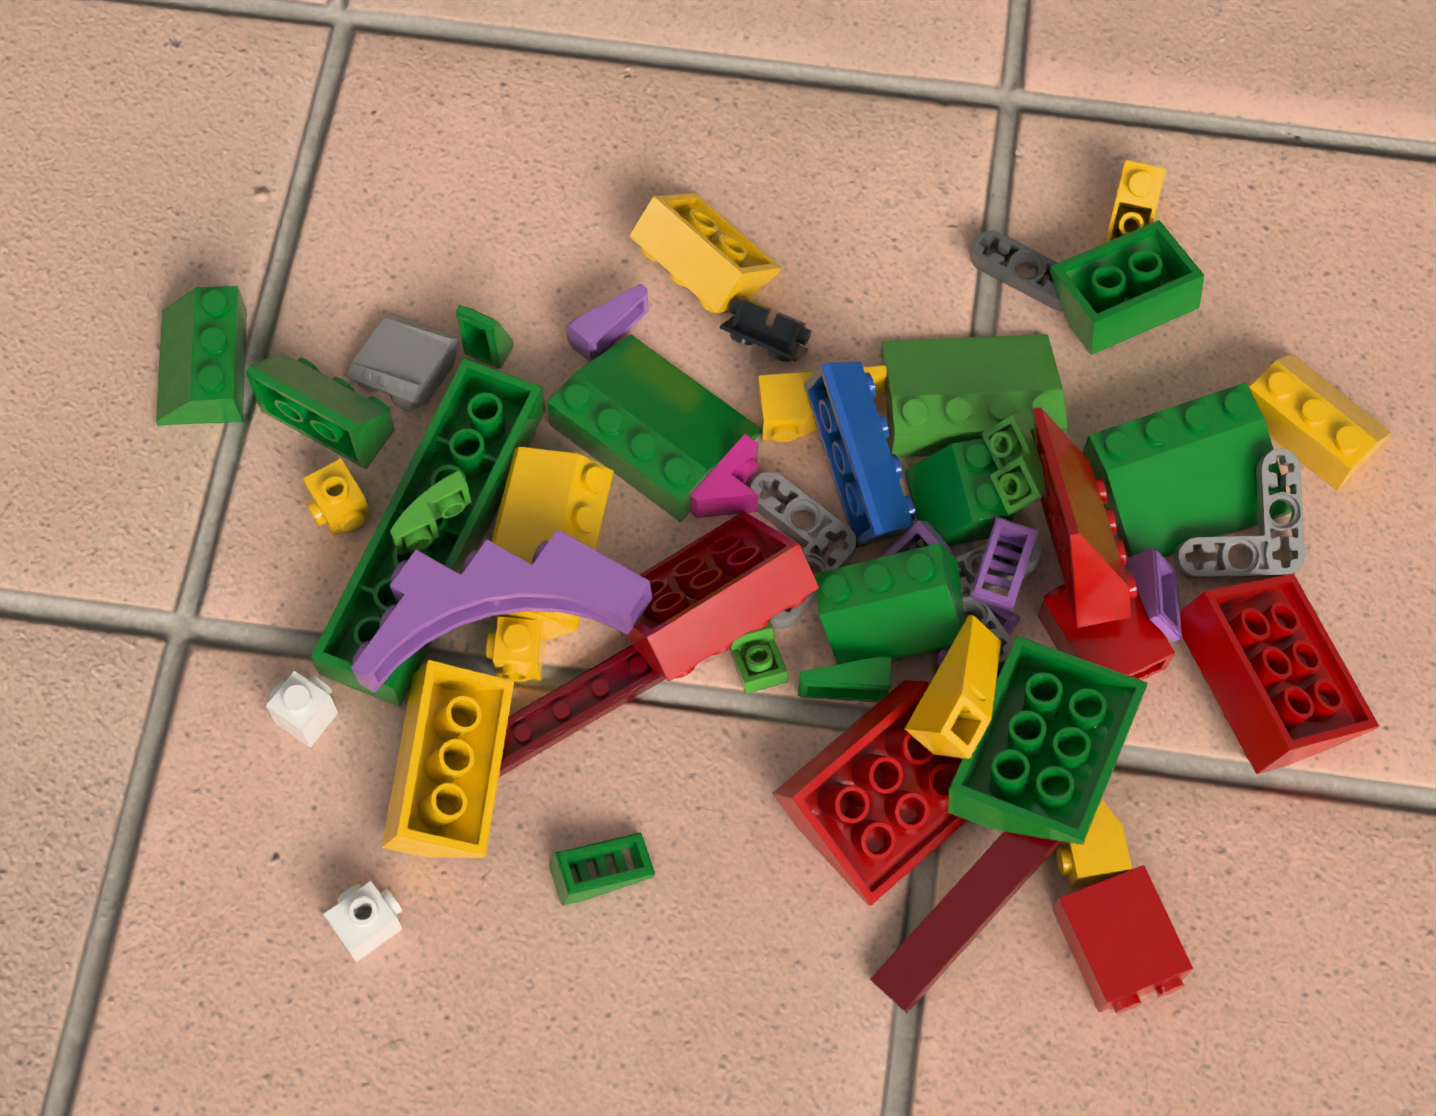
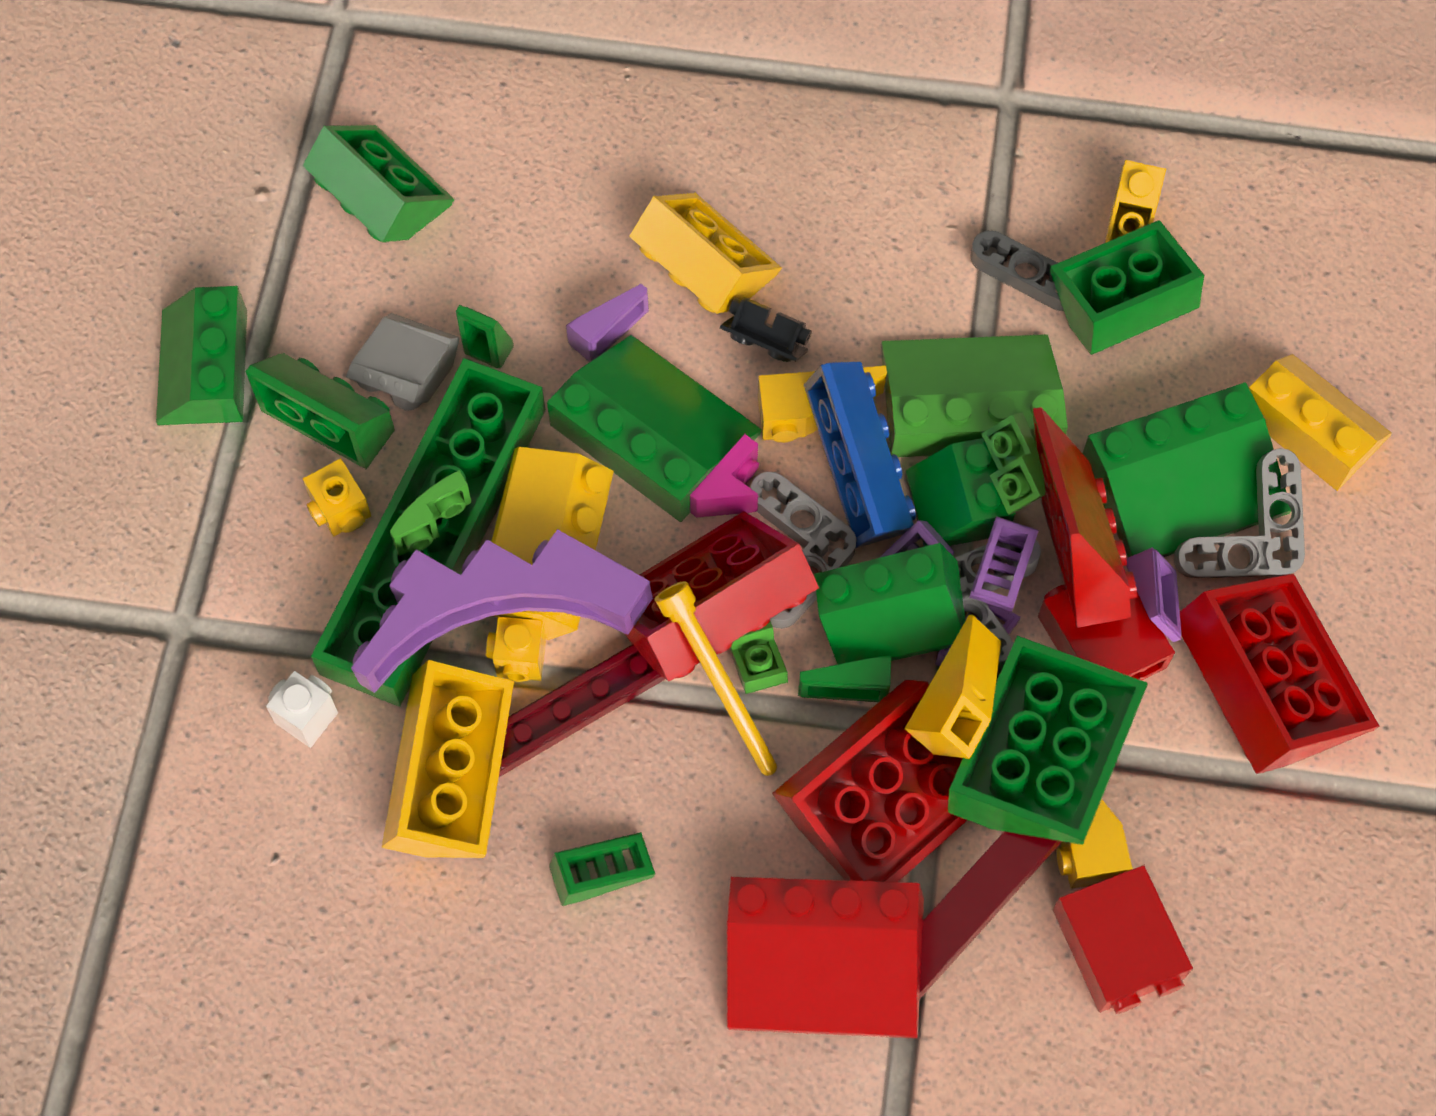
white brick [324,881,403,962] -> none
none -> green slope [302,125,455,242]
none -> yellow piece [655,581,777,776]
none -> red slope [727,877,924,1039]

